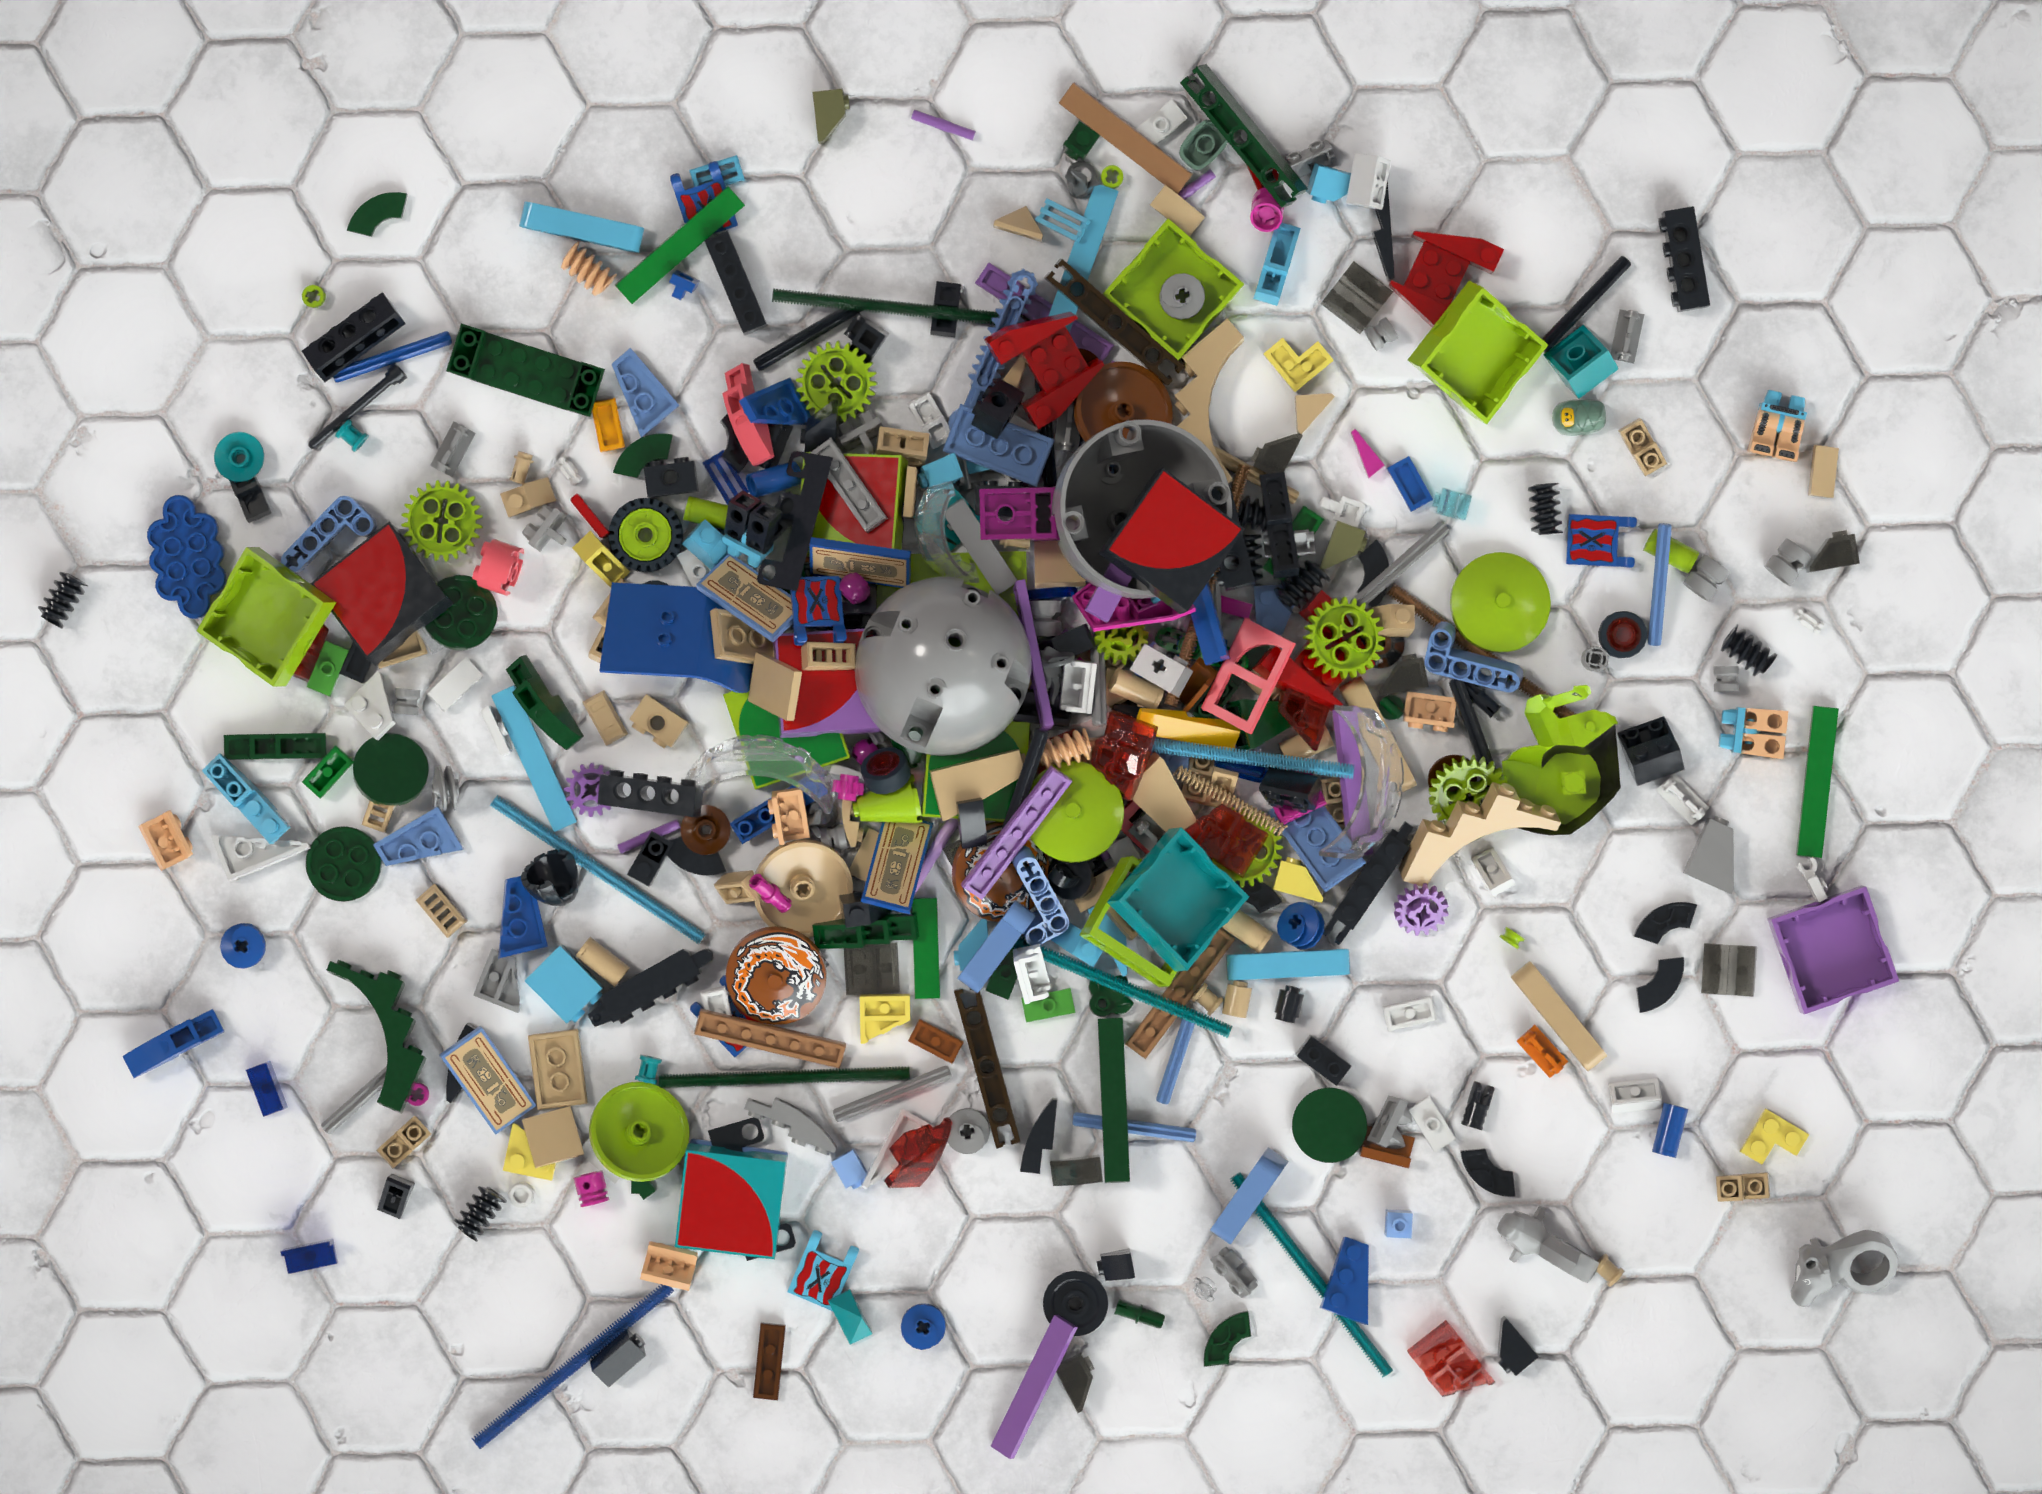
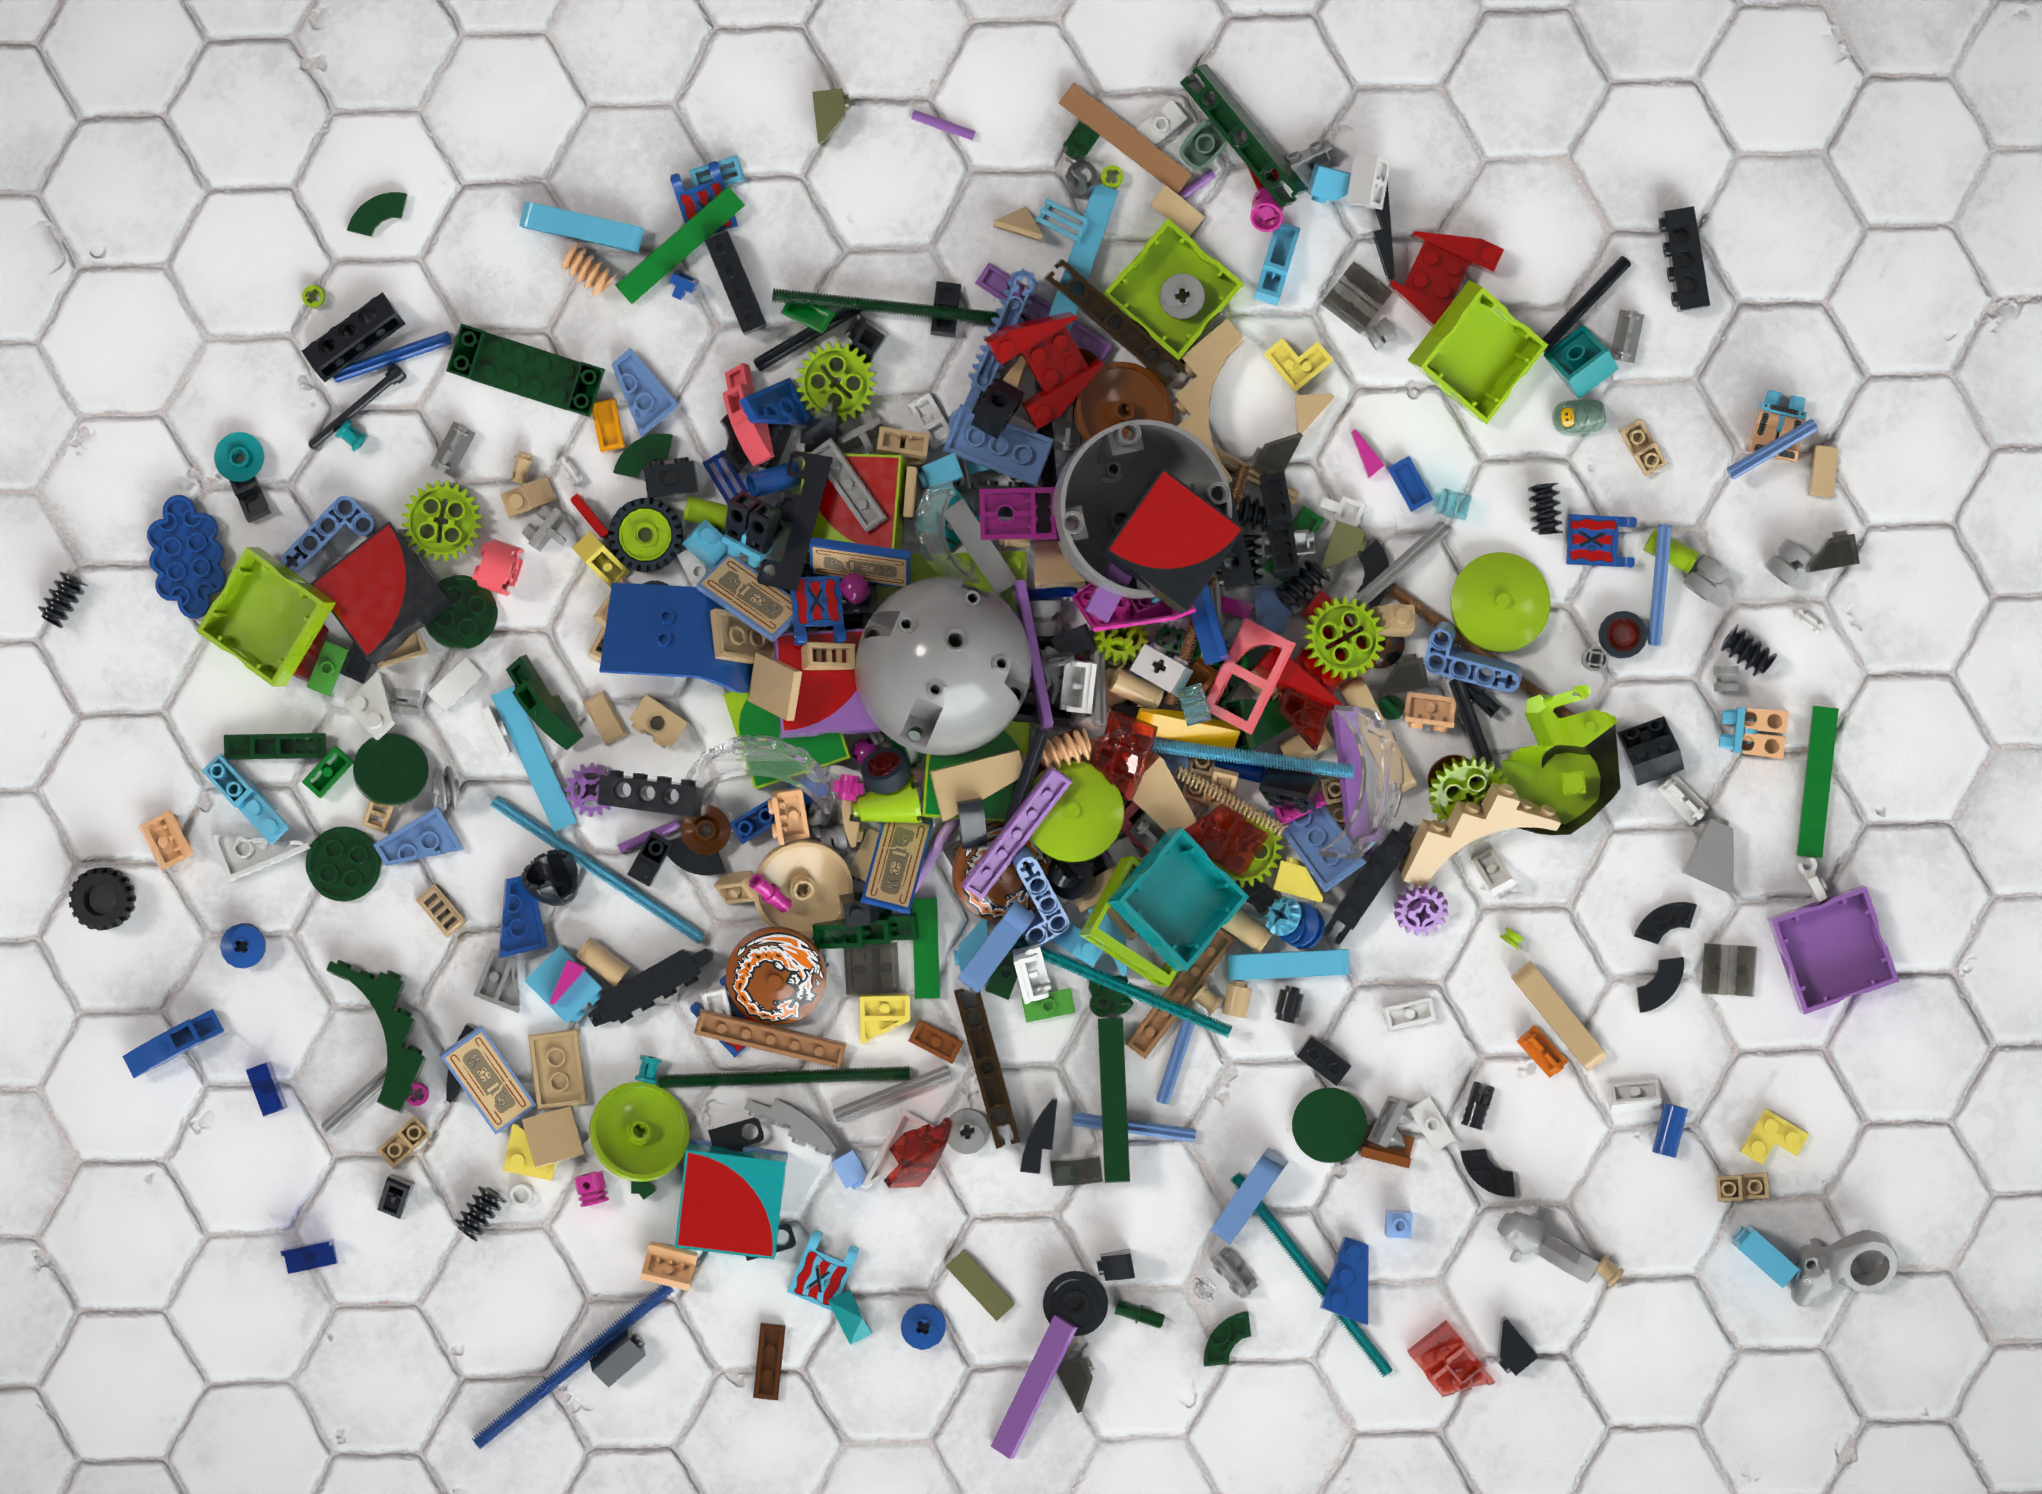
none -> black tyre [68,867,136,931]
none -> dark pink piece [549,959,587,1005]
none -> green tile [780,302,835,334]
none -> olive tile [945,1249,1015,1321]
none -> clear light blue brick [1177,683,1212,727]
none -> medium azure gear [1264,896,1301,936]
none -> medium blue axle [1727,419,1818,479]
none -> medium azure brick [1731,1225,1800,1288]

